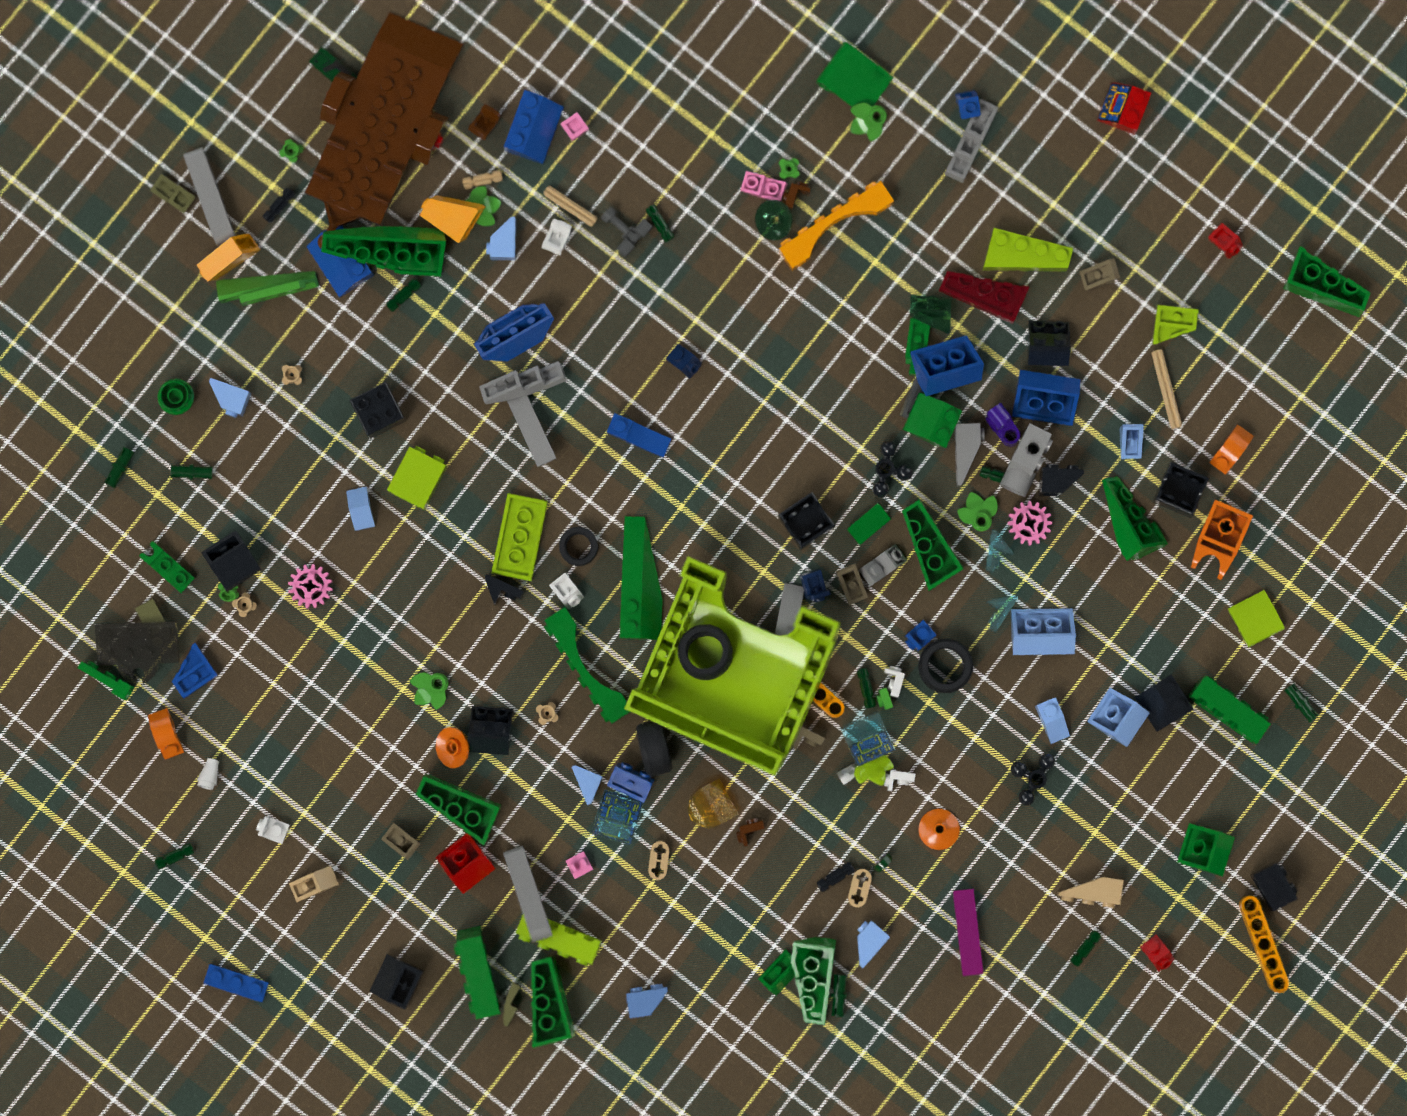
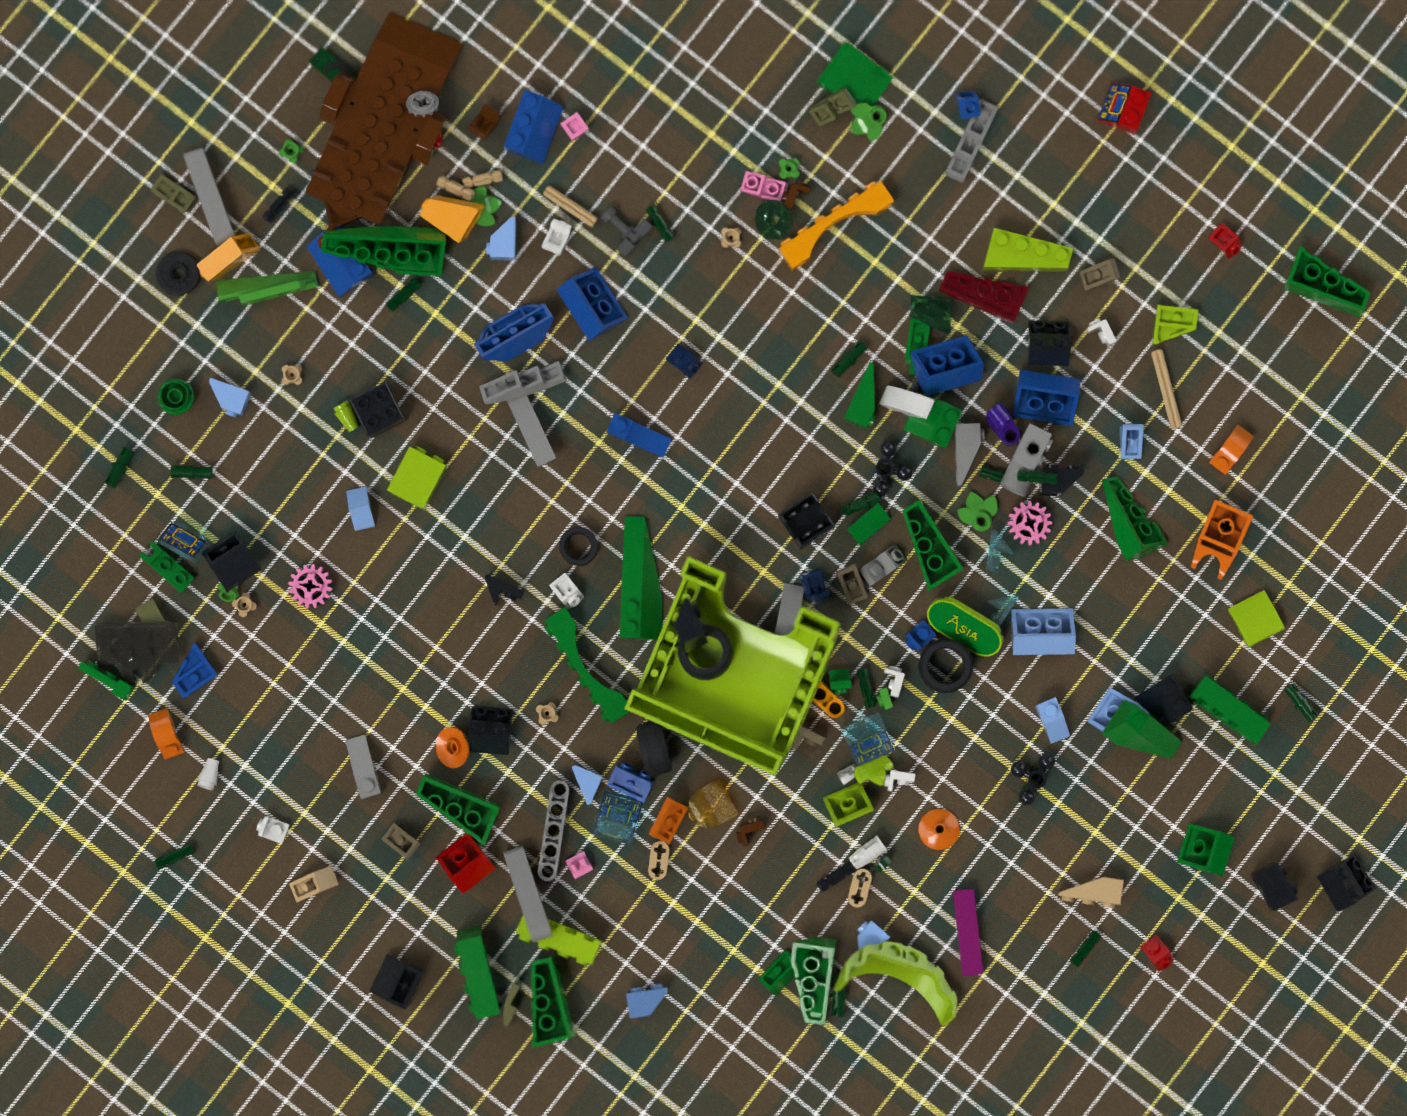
blue plate [203,964,269,1002] -> none
bright green plate [410,672,448,710] -> none
lime plate [491,493,548,582] -> none
black piece [1153,462,1209,518] -> none
light orange beam [1239,896,1289,993] -> none
none -> black wheel [156,251,200,296]
none -> slope [156,521,209,565]
none -> lime cone [333,400,360,432]
none -> light grey slope [345,735,383,800]
none -> light grey gear [406,91,439,117]
none -> tan axle [437,176,475,201]
none -> light grey beam [538,780,570,881]
none -> blue slope [557,267,628,341]
none -> orange bracket [649,797,688,845]
none -> black slope [673,597,710,653]
none -> tan plate [721,228,741,248]
none -> olive slope [809,87,856,126]
none -> lime slope [823,783,874,827]
none -> green bracket [829,669,852,694]
none -> dark green pin [830,340,867,378]
none -> lime windscreen [834,942,957,1026]
none -> dark green axle [842,492,881,516]
none -> green slope [843,362,876,430]
none -> white hinge [849,835,887,869]
none -> white slope [879,385,935,419]
none -> green tile [927,597,1004,657]
none -> dark green axle [1017,470,1058,485]
none -> white bracket [1086,318,1116,347]
none -> green wedge [1101,700,1182,759]
none -> black slope [1316,853,1376,912]

